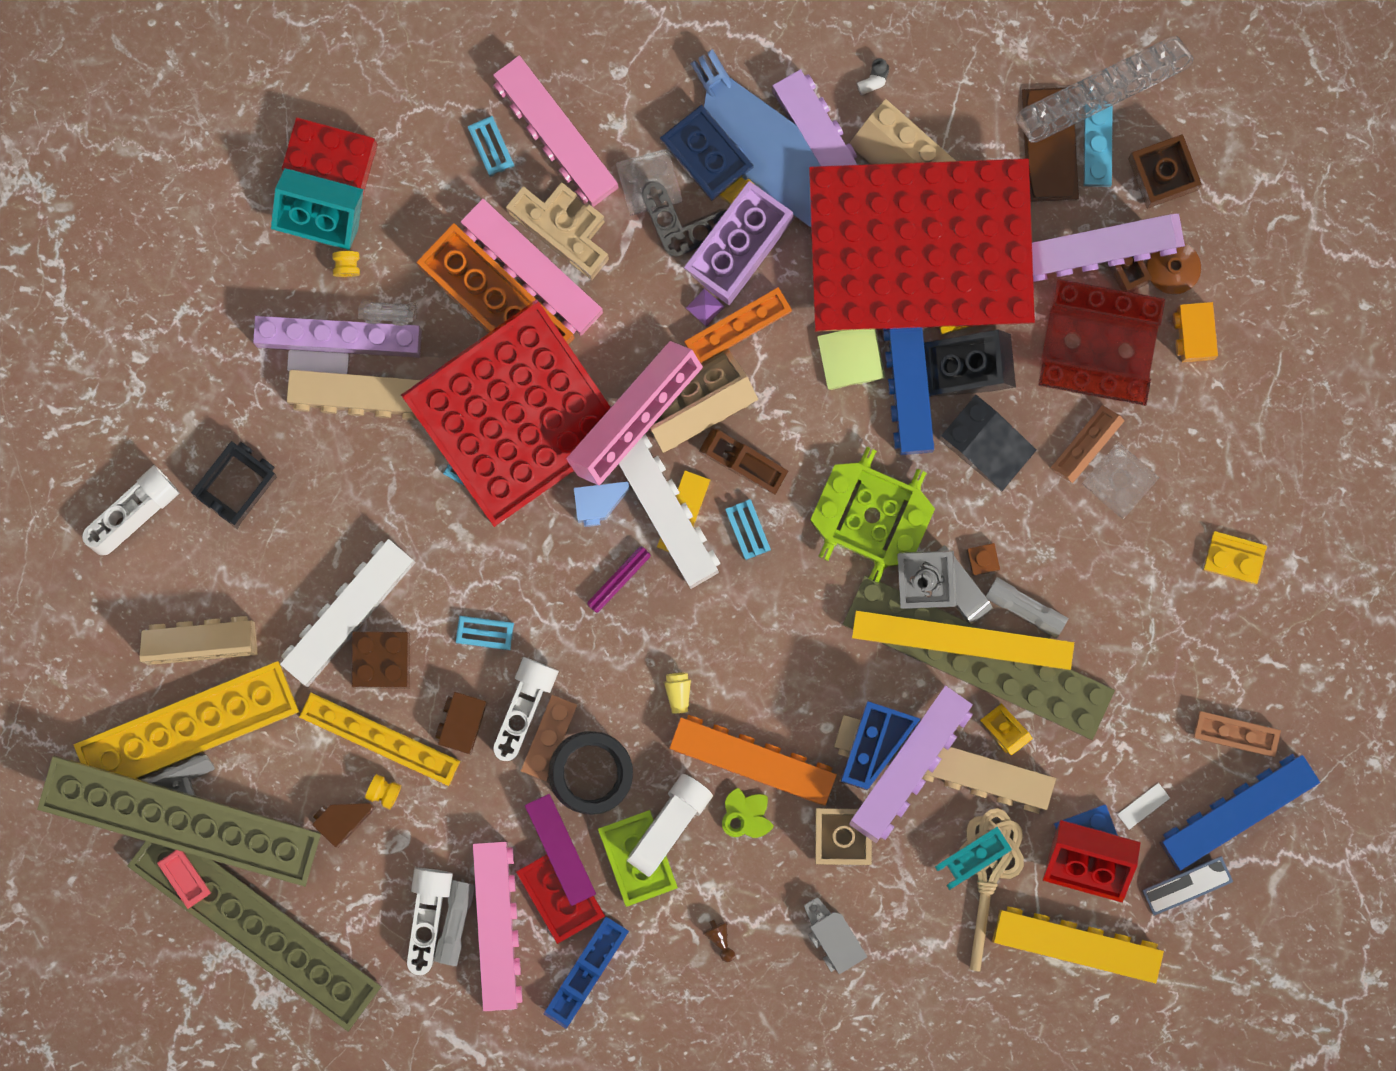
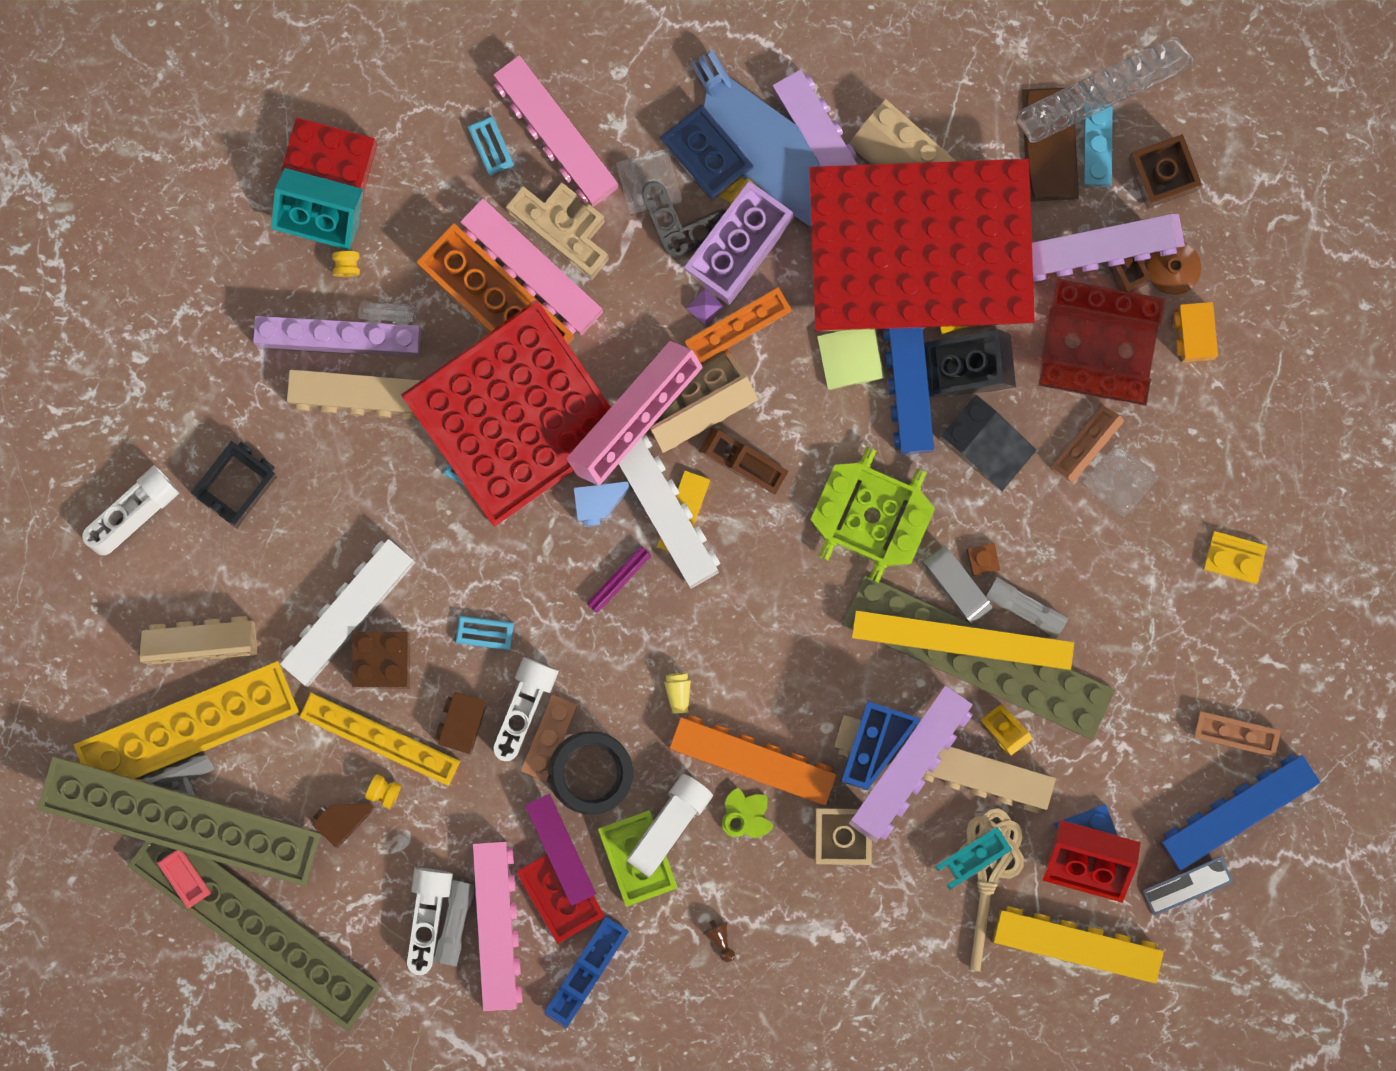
white sticker [287,350,349,374] -> none
medium azure tile [725,499,771,560] -> none
light grey hinge [804,897,867,974] -> none
arm [857,58,889,95] -> none
light grey plate [898,550,957,609] -> none
white sticker [1117,783,1170,829] -> none

